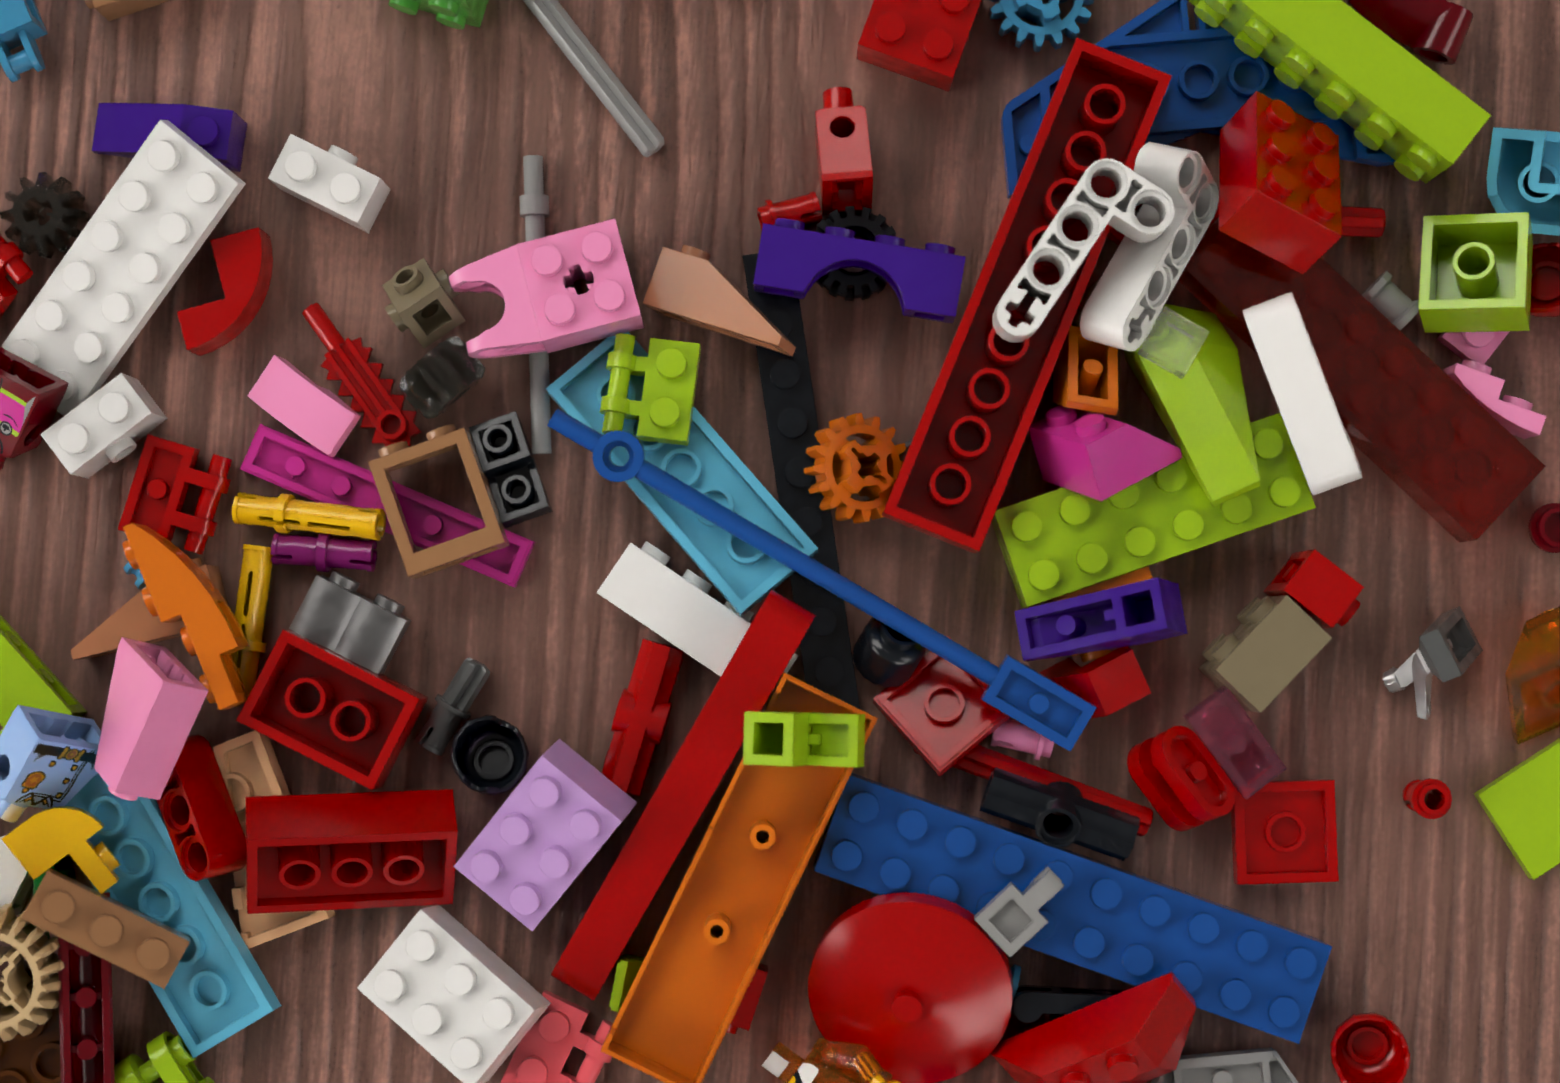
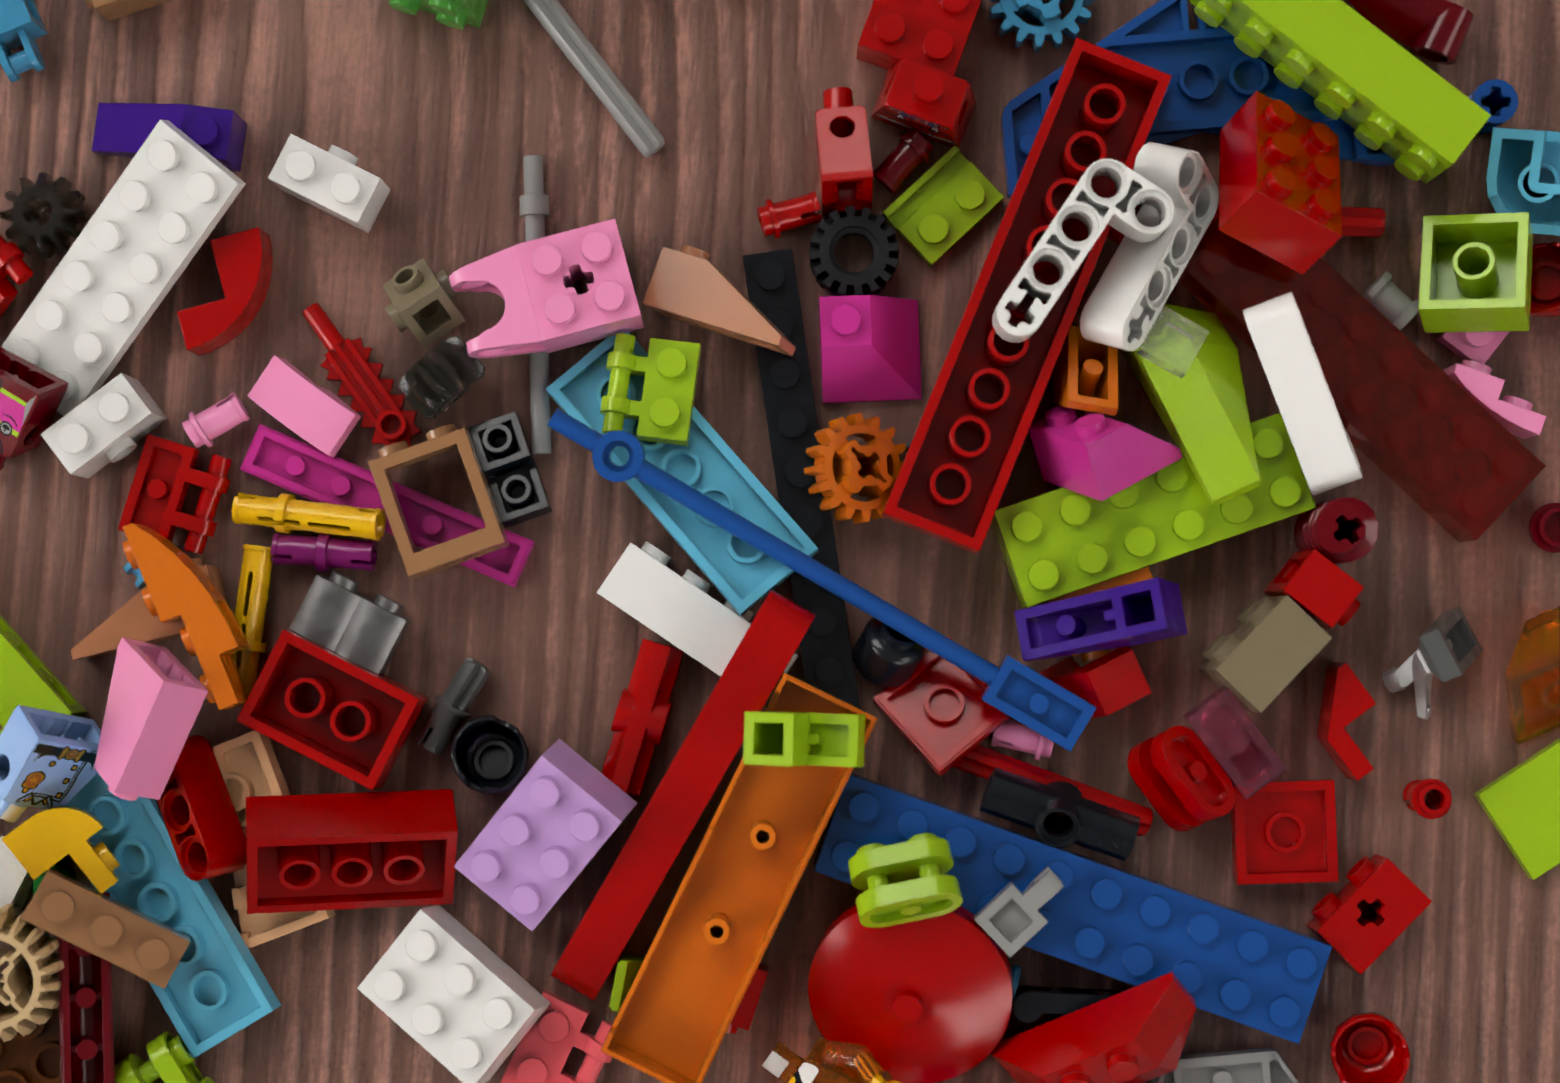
dark purple arch [753,218,966,324] -> none
none -> bright pink pin [182,392,251,448]
none -> dark pink slope [819,295,922,404]
none -> lime brick [848,833,963,928]
none -> red torso [871,58,976,149]
none -> dark red pin [873,128,933,194]
none -> lime plate [882,145,1004,268]
none -> dark red piece [1294,497,1379,564]
none -> red brick [1306,854,1432,974]
none -> red slope [1316,662,1376,781]
none -> blue bush [1468,79,1518,135]

